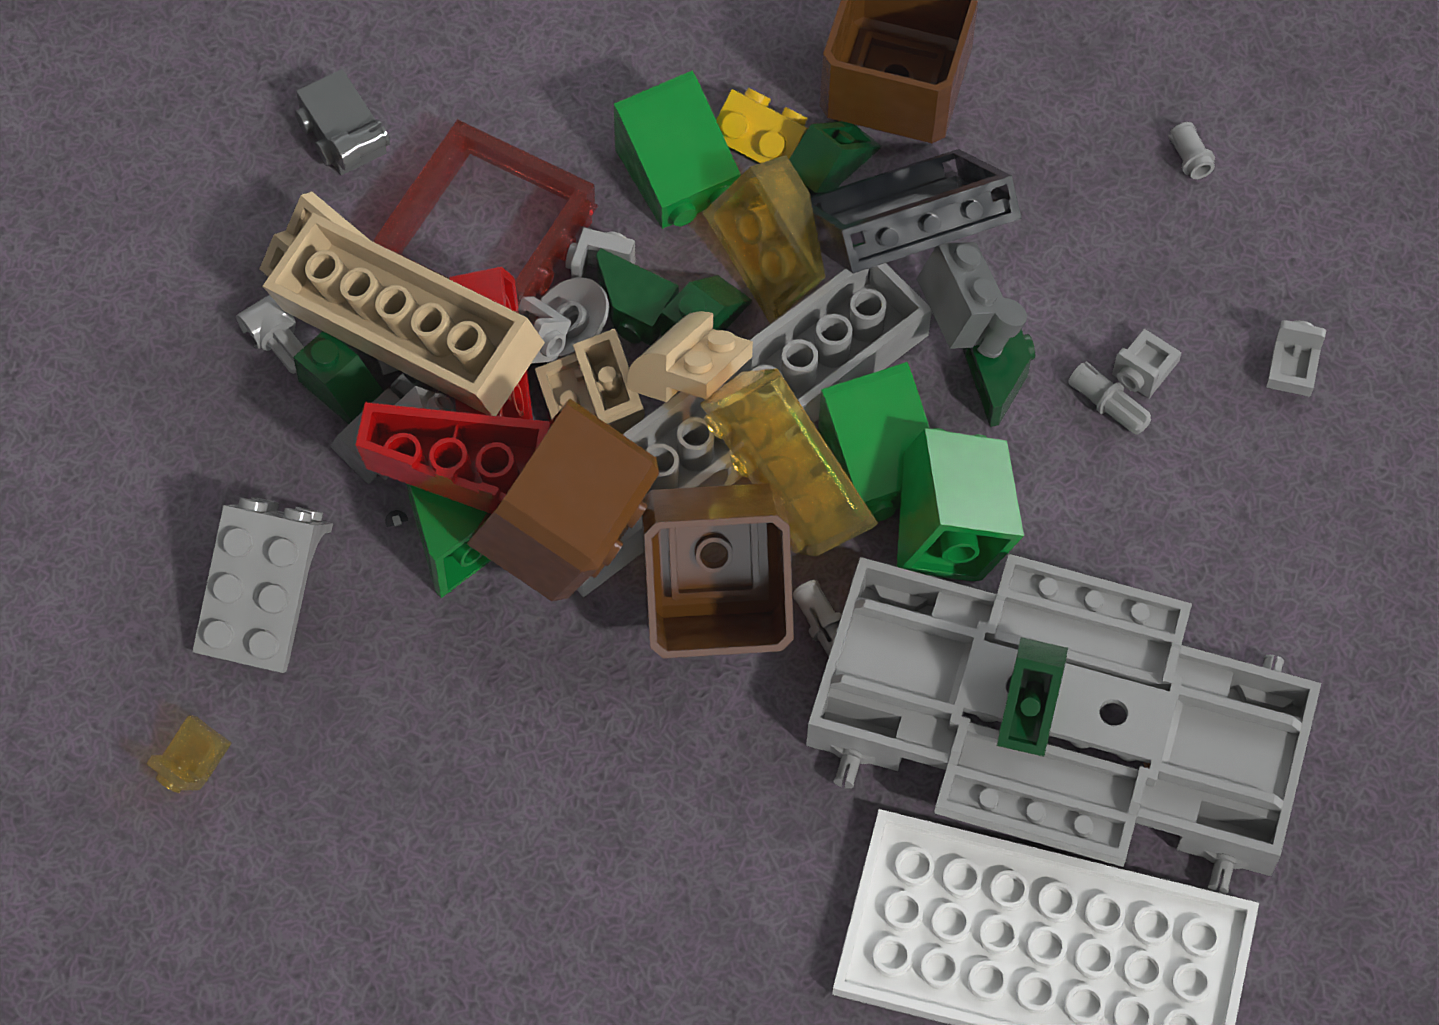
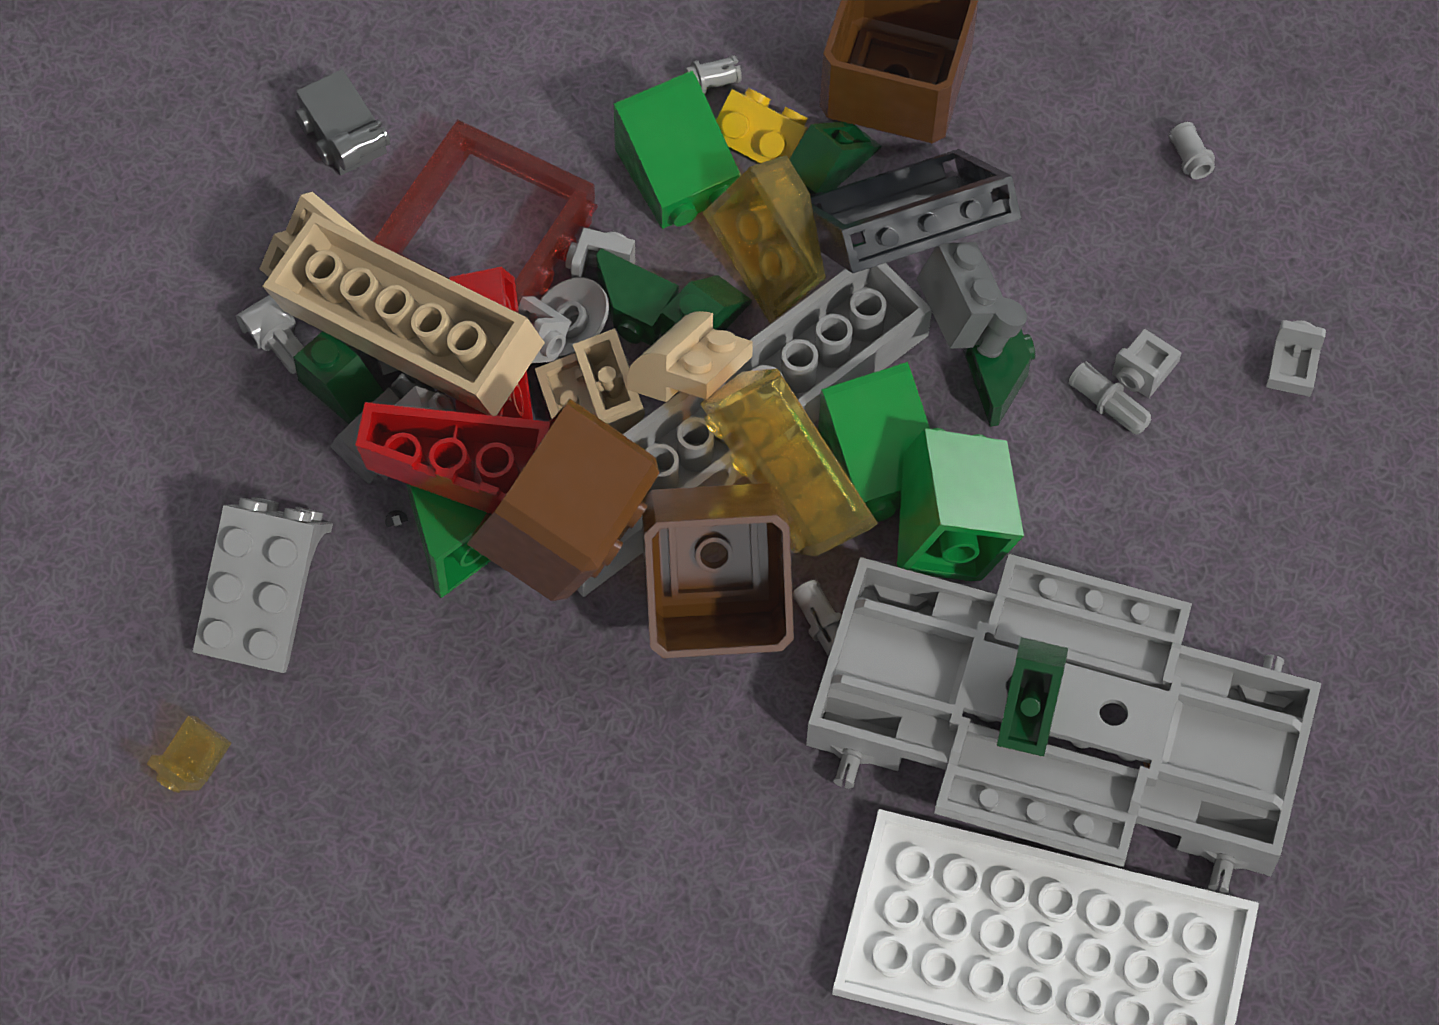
none -> light grey pin [684,55,742,94]

